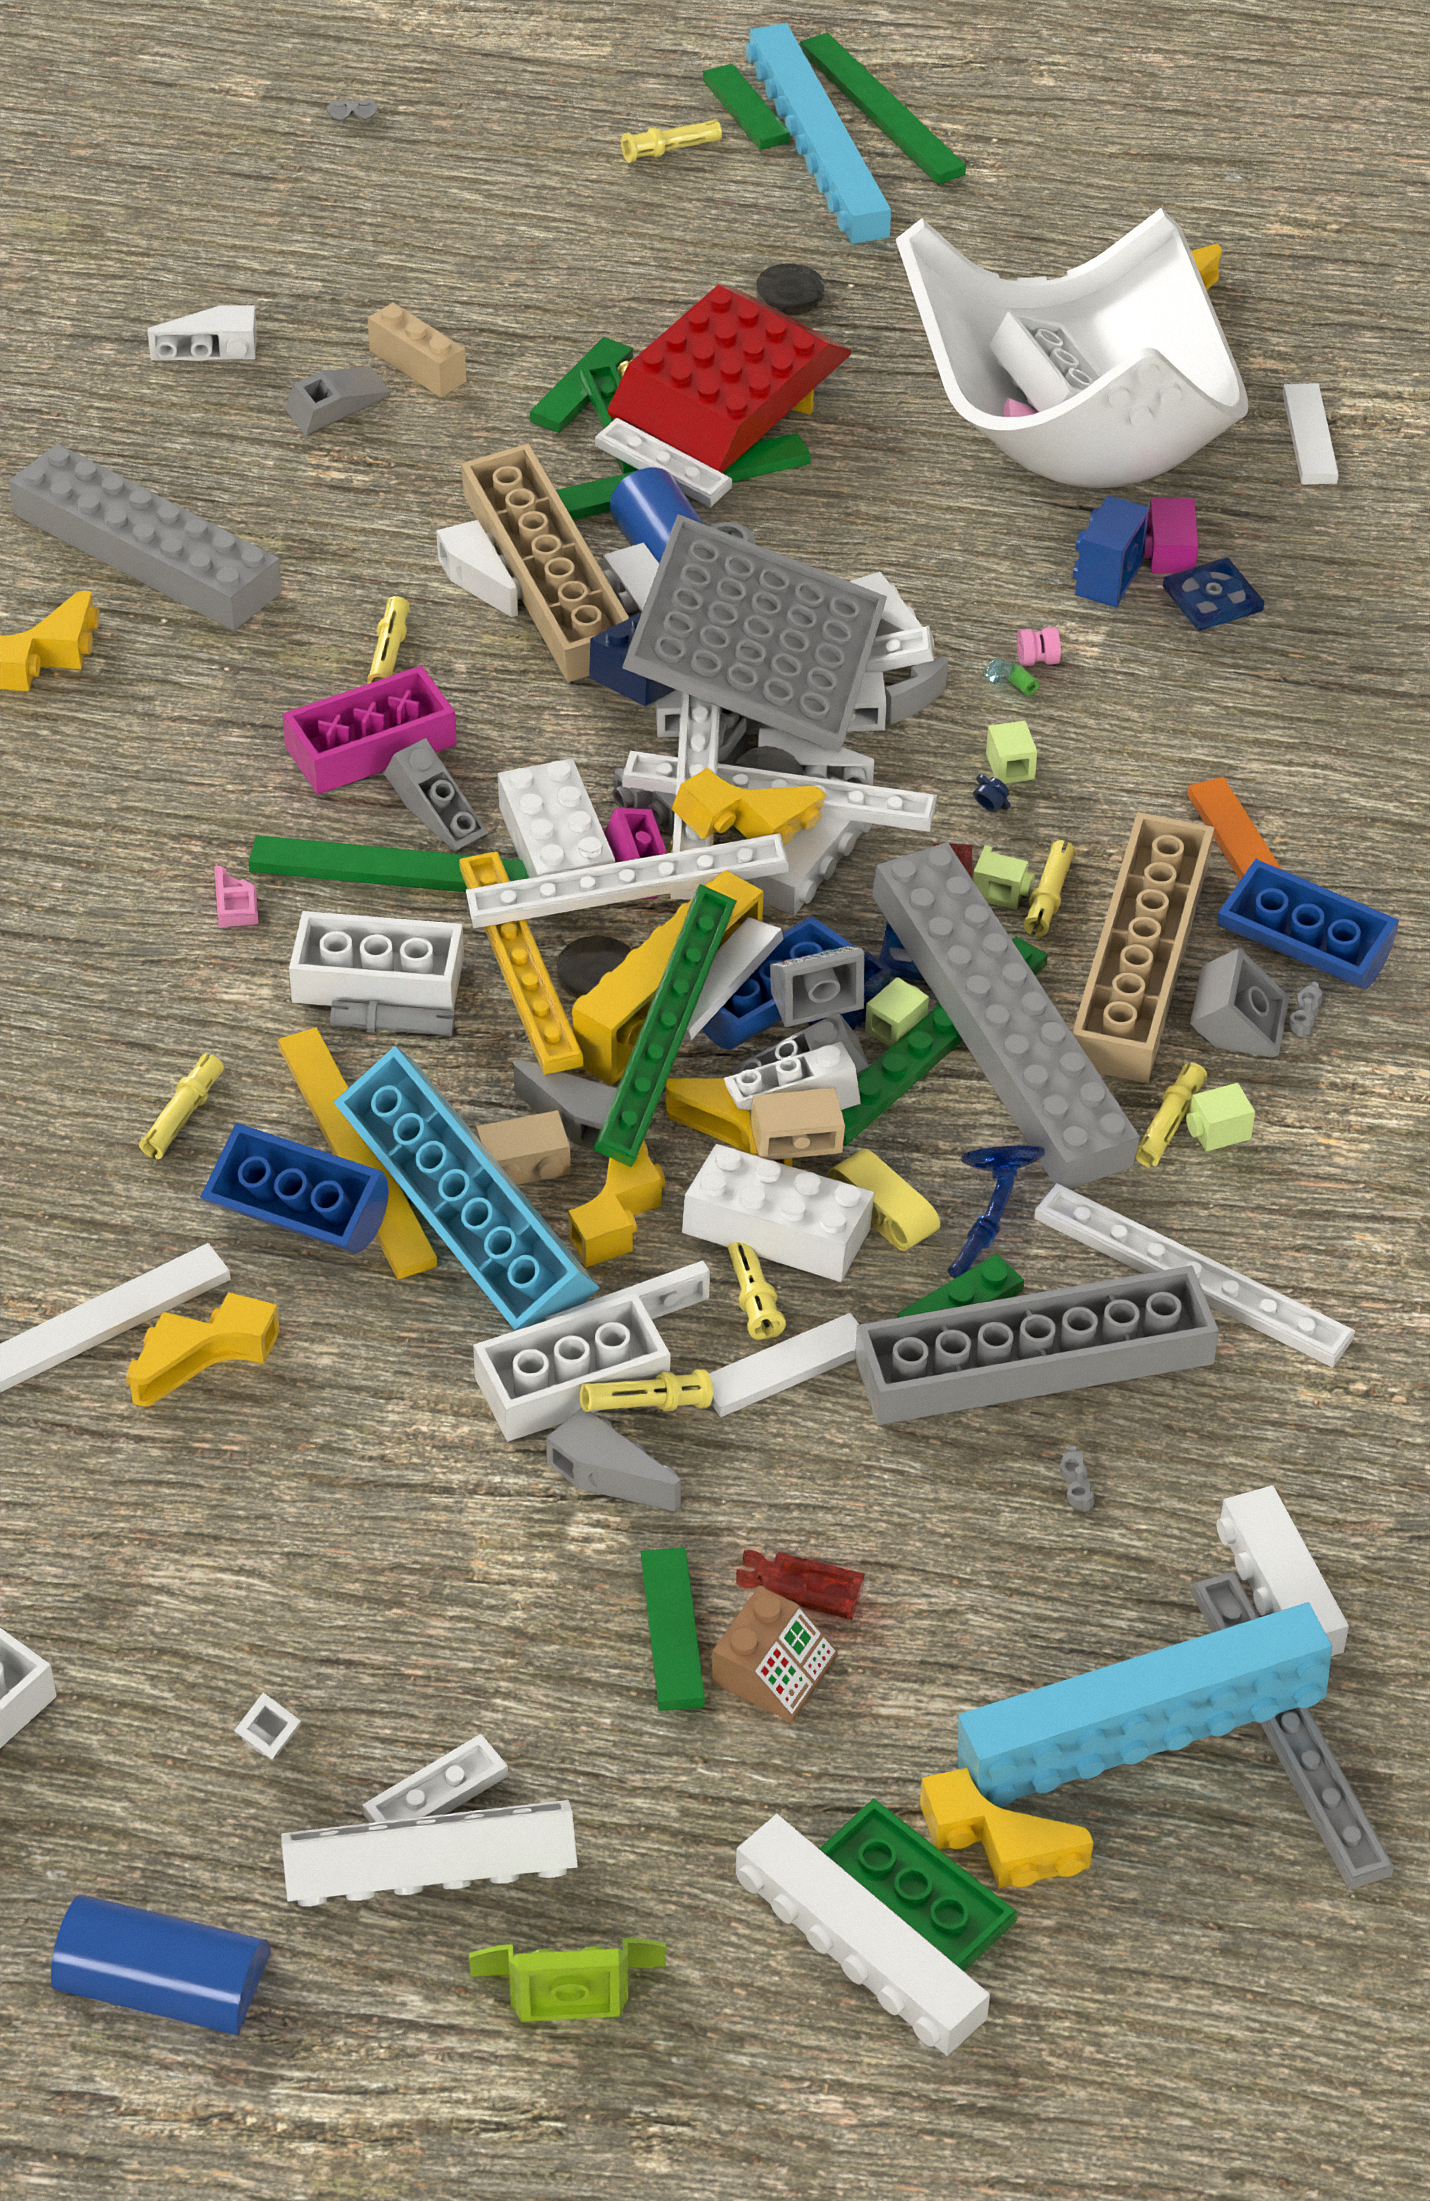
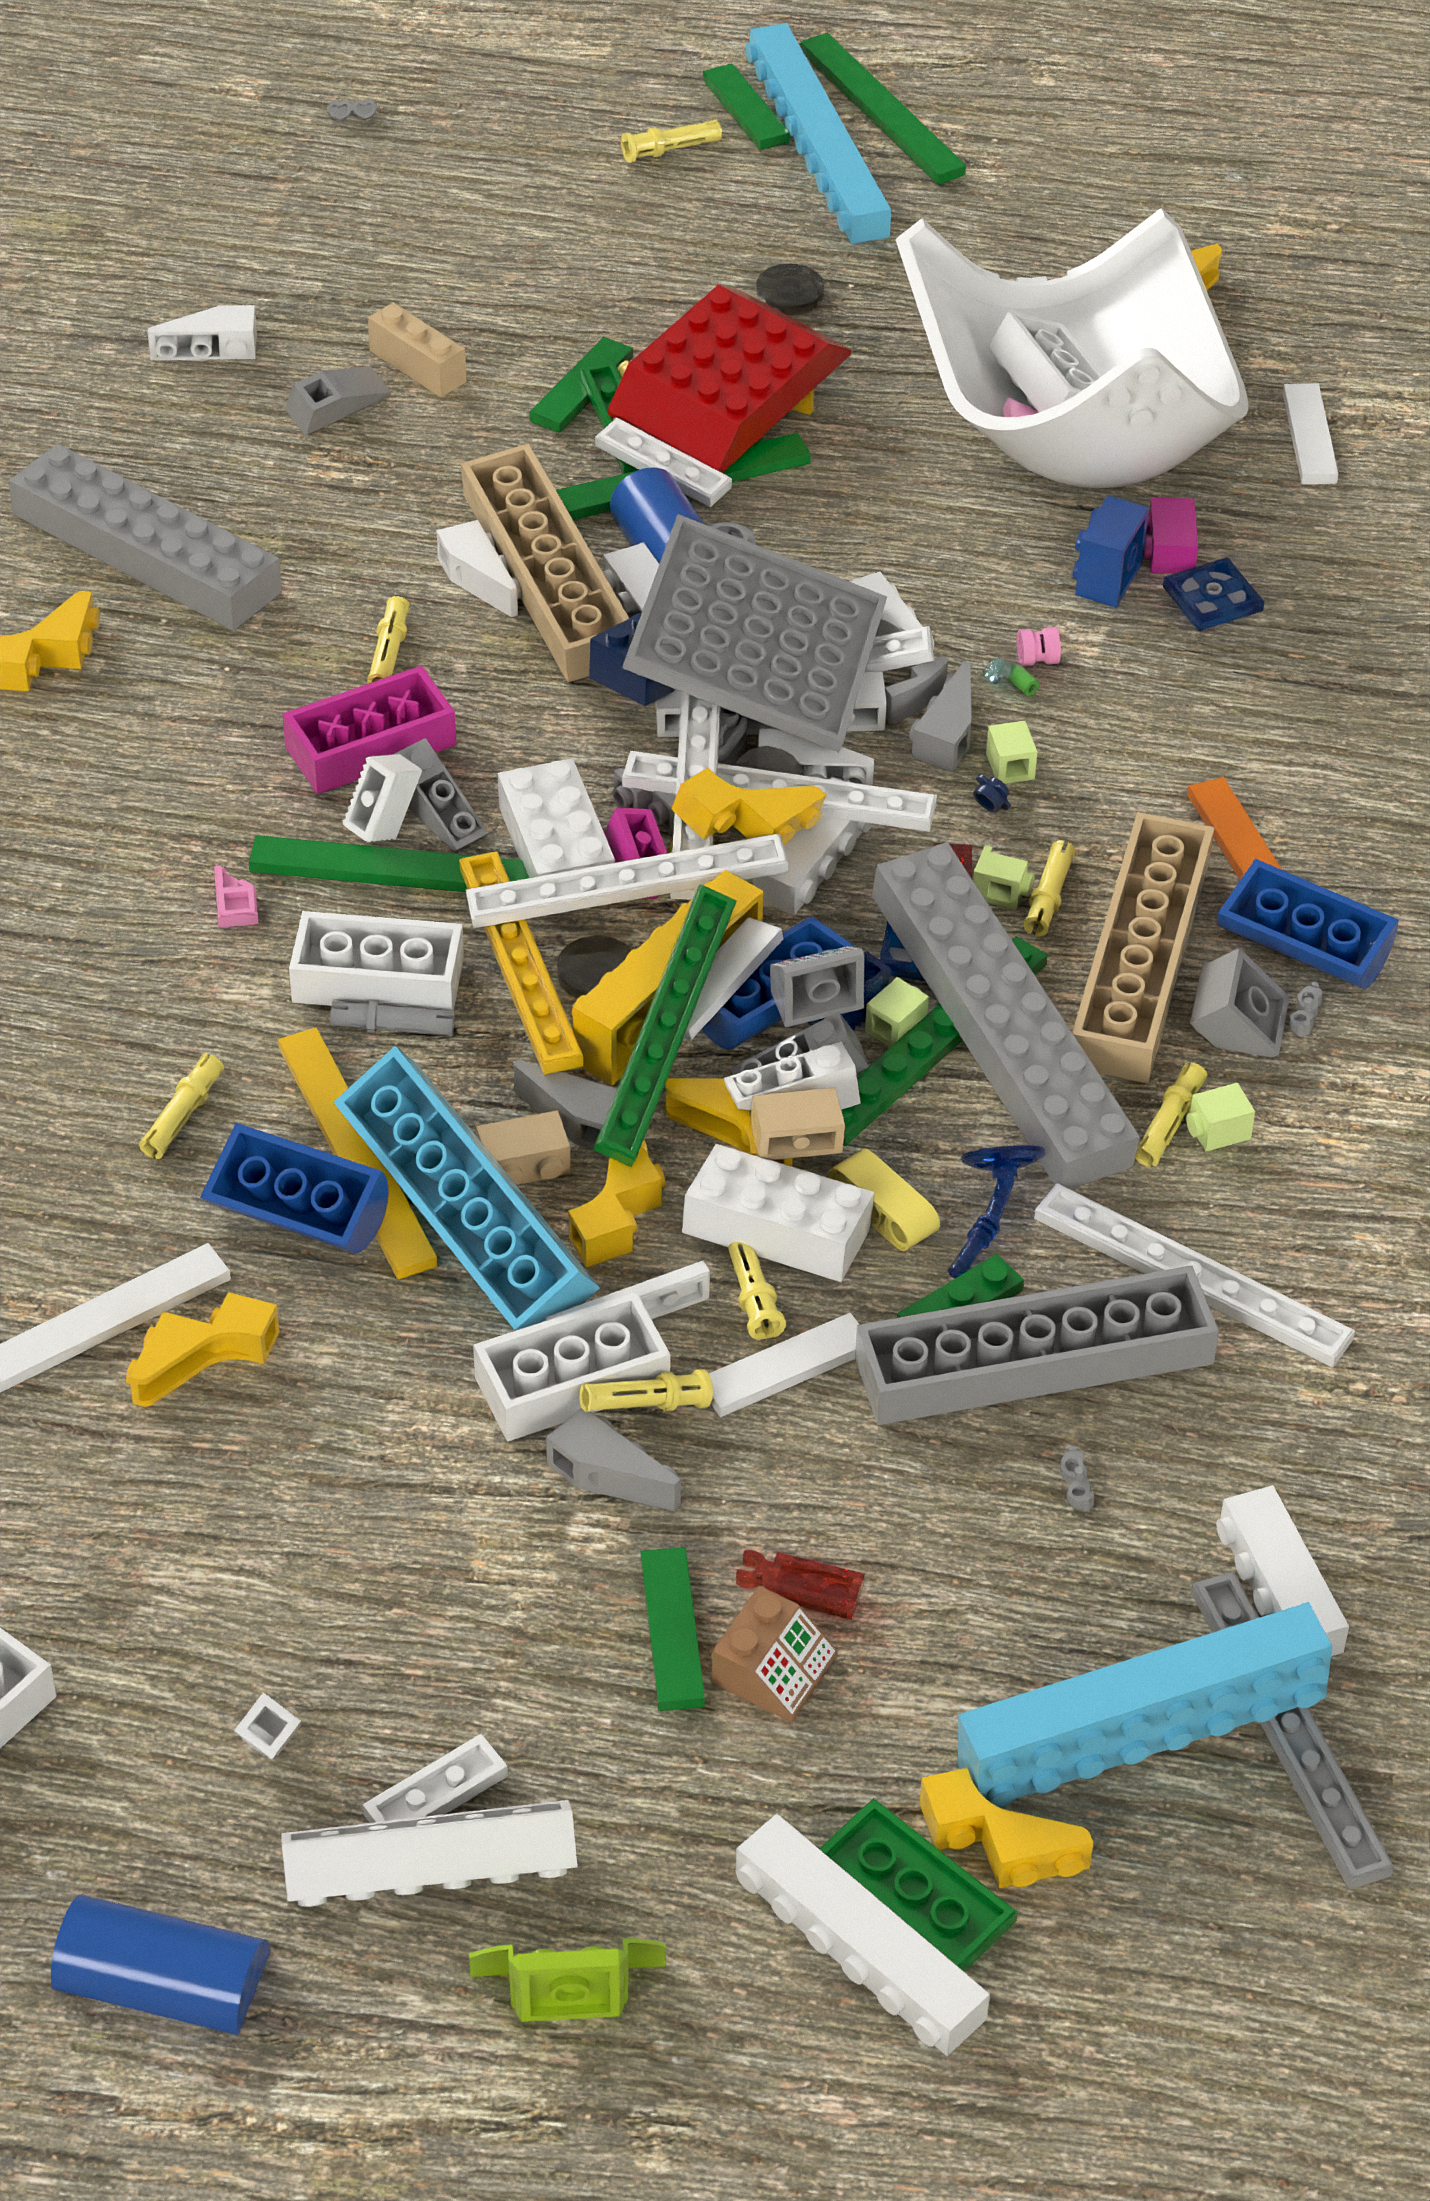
none -> white brick [342,754,422,842]
none -> light grey slope [909,661,972,772]

